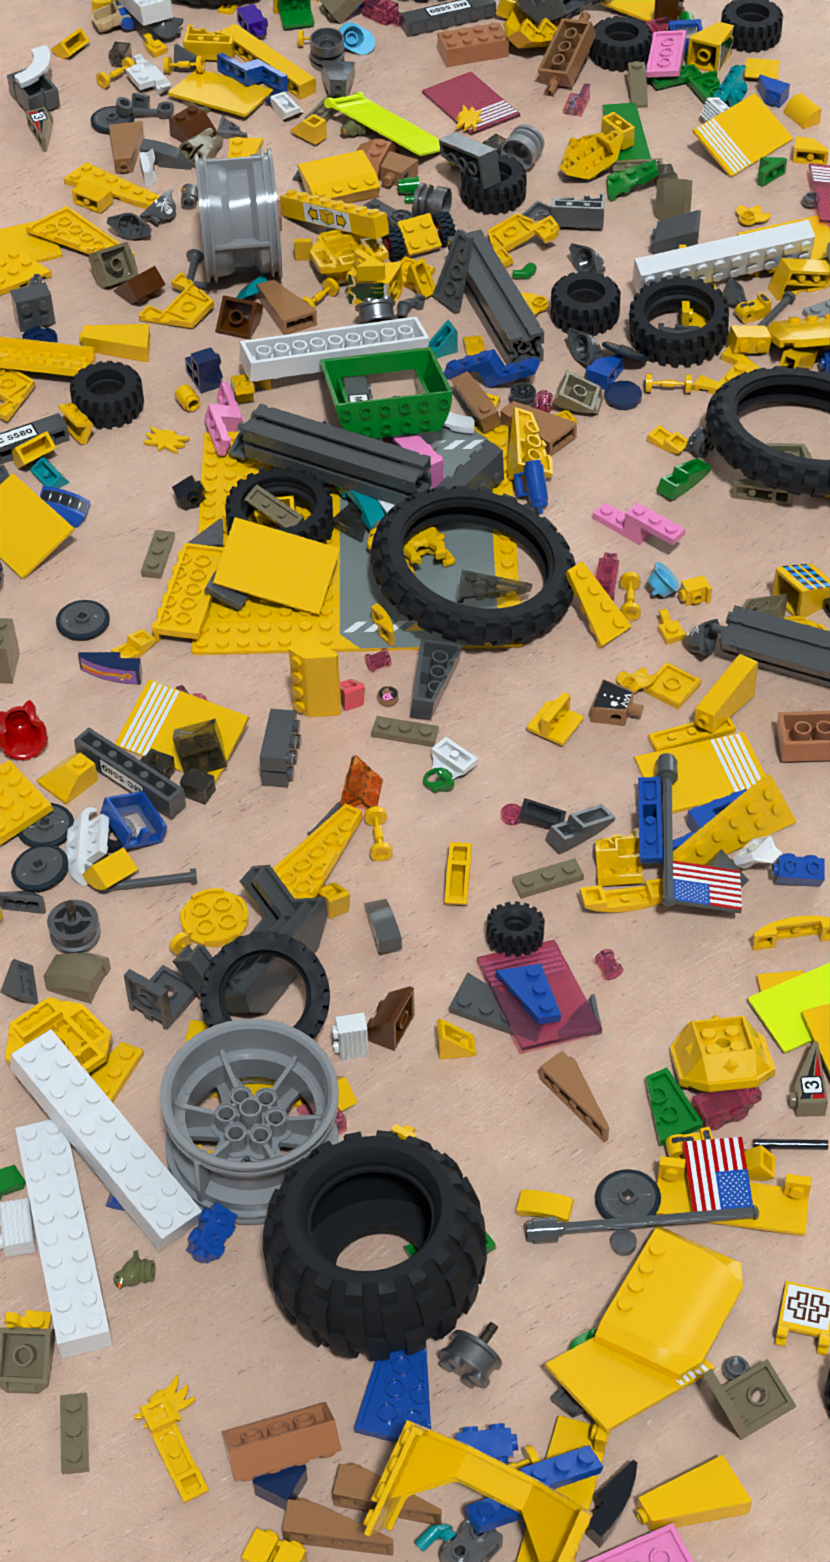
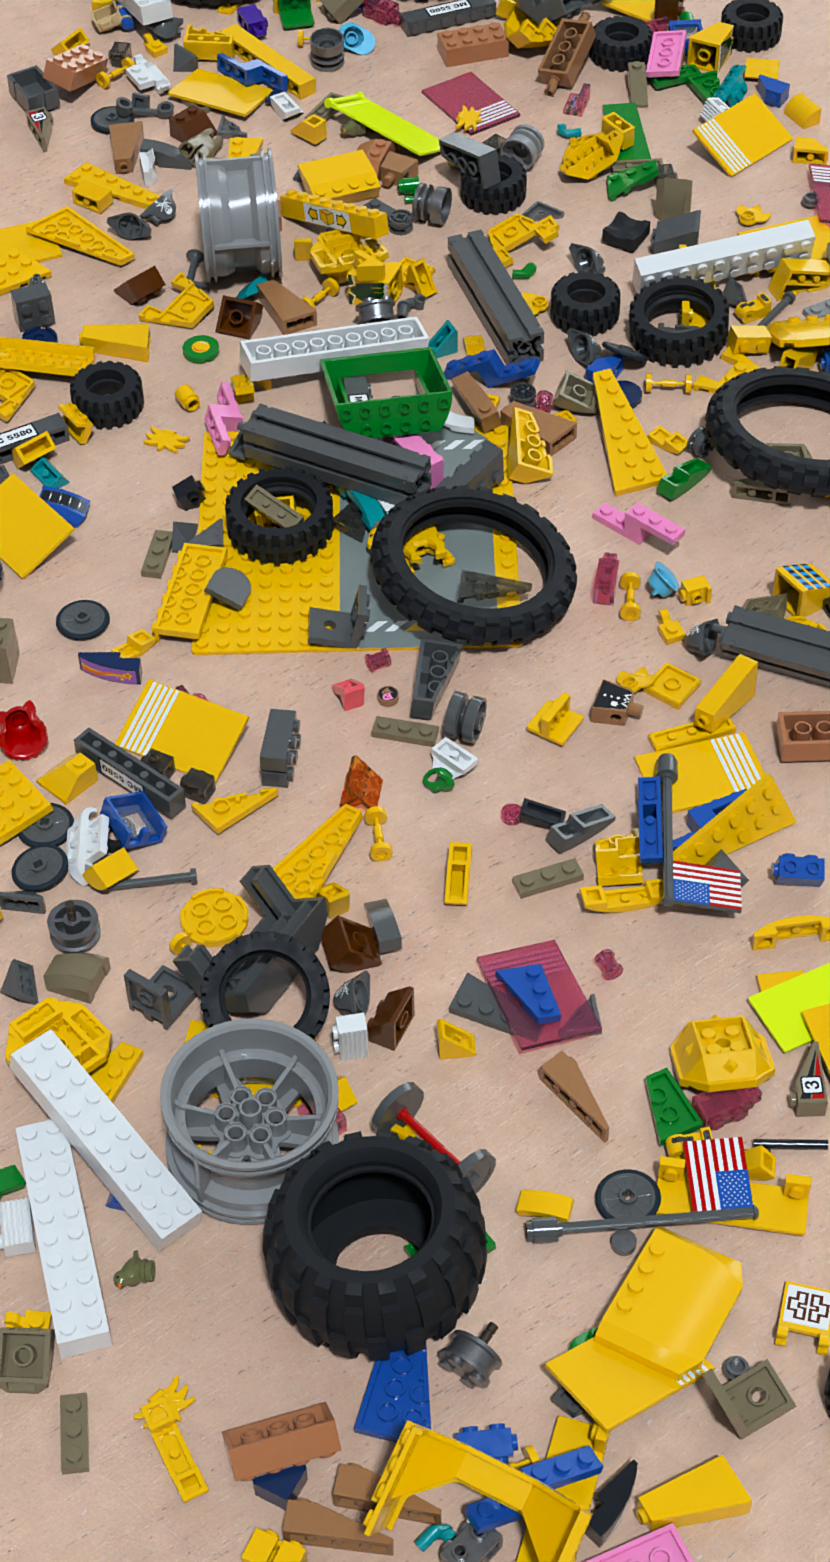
white tile [14,45,51,88] -> none
dark tan slope [89,242,138,288] -> none
yellow wheel [163,55,205,73] -> none
clear smoke slope [173,718,227,778] -> none
flat silver piece [181,183,199,209] -> none
dark blue brick [185,347,223,394] -> none
blue brick [186,1202,238,1264] -> none
yellow piece [213,517,340,615] -> none
yellow slope [289,635,342,718] -> none
dark grey piece [307,802,343,836] -> none
dark grey slope [322,60,355,97] -> none
yellow slope [371,603,395,647] -> none
plate [381,211,456,260] -> none
dark grey wing [432,229,474,313] -> none
black tyre [486,901,545,957] -> none
blue piece [513,460,548,514] -> none
dark grey wedge [551,193,605,230] -> none
yellow wing [565,561,632,649] -> none
white slope [733,835,782,869] -> none
green slope [757,157,787,187] -> none
none -> nougat brick [43,44,108,92]
none -> dark grey slope [172,521,198,553]
none -> green tile [182,335,220,364]
none -> yellow wing [191,787,278,834]
none -> dark grey bracket [308,585,370,648]
none -> reddish brown slope [322,916,382,973]
none -> dark grey hat [333,970,370,1015]
none -> dark grey piece [372,1082,496,1194]
none -> dark grey wheel [443,691,487,744]
none -> teal arm [557,123,581,138]
none -> yellow wing [592,368,668,497]
none -> black brick [602,211,650,252]

